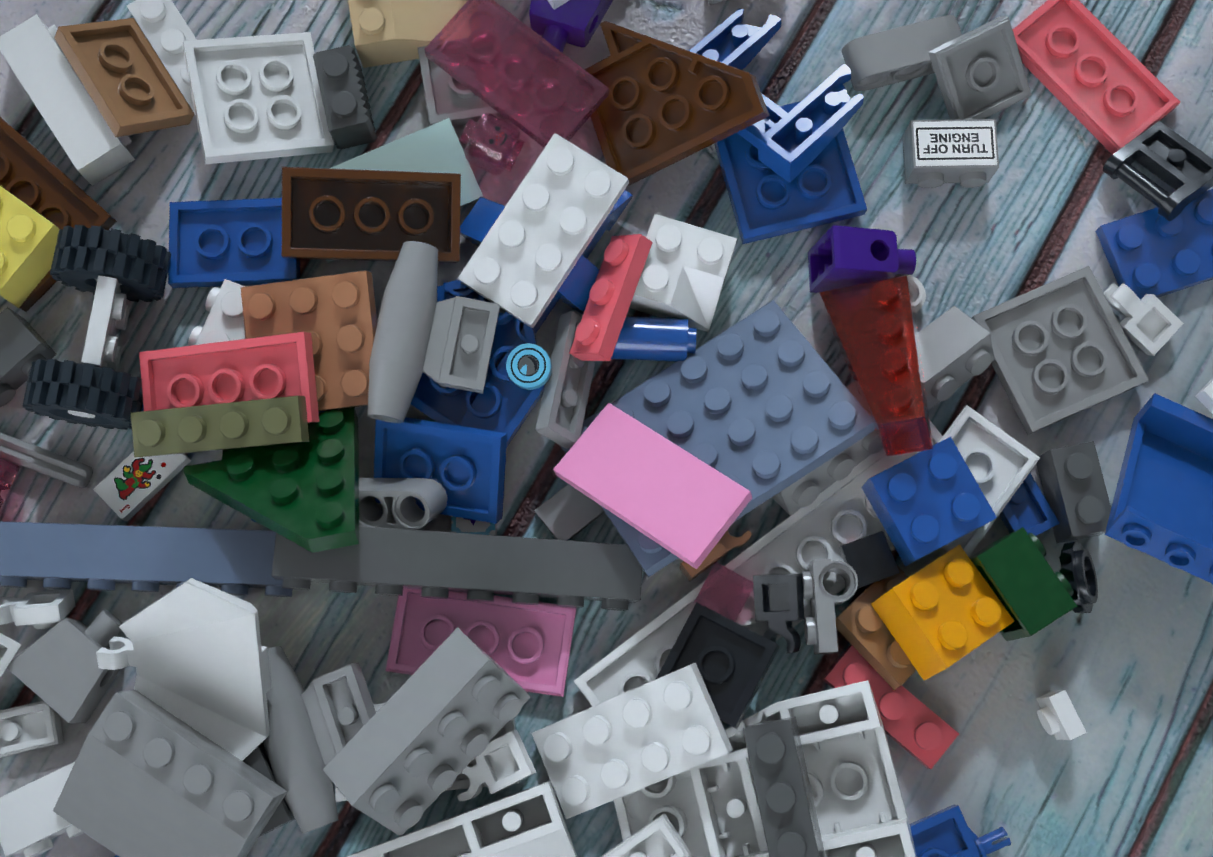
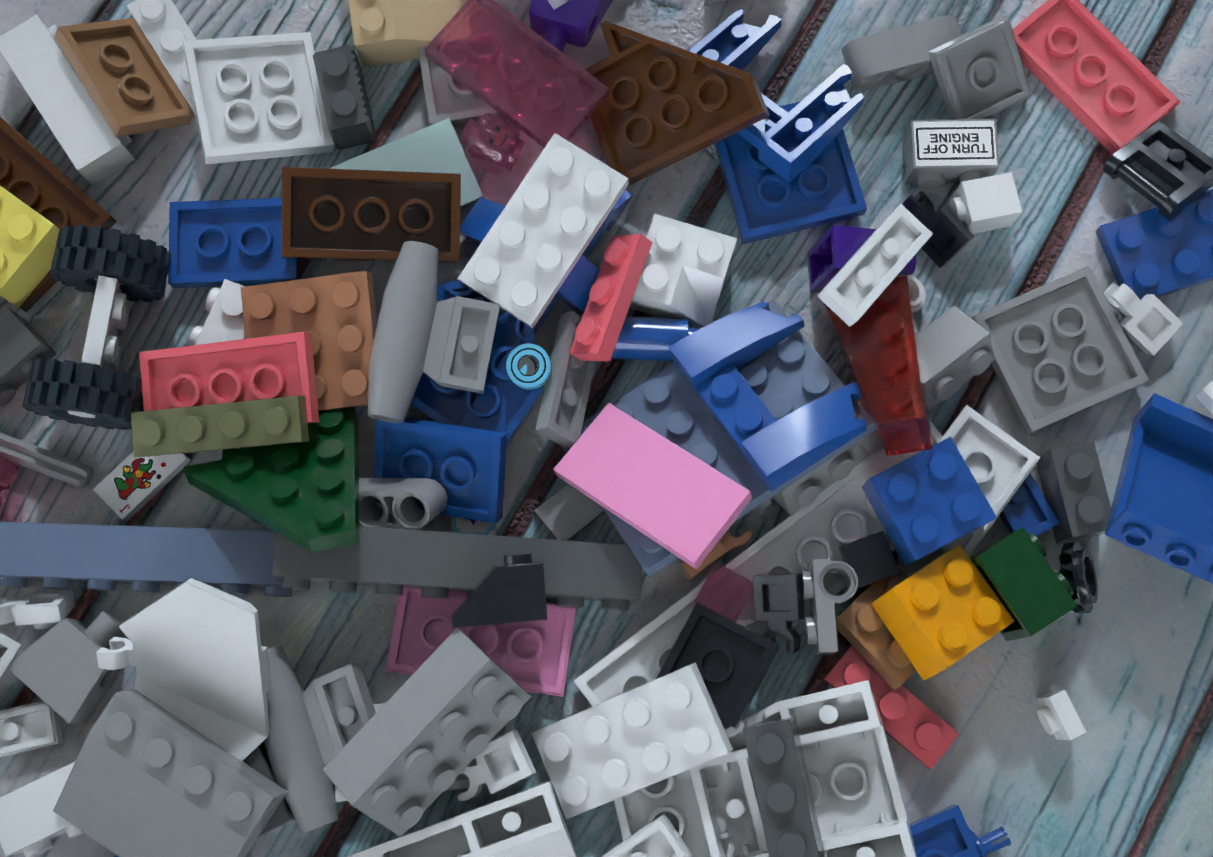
none -> black slope [451,554,547,628]
none -> blue wedge [668,301,867,492]
none -> white plate [817,204,933,327]
none -> black plate [902,191,975,268]
none -> white brick [949,172,1022,234]

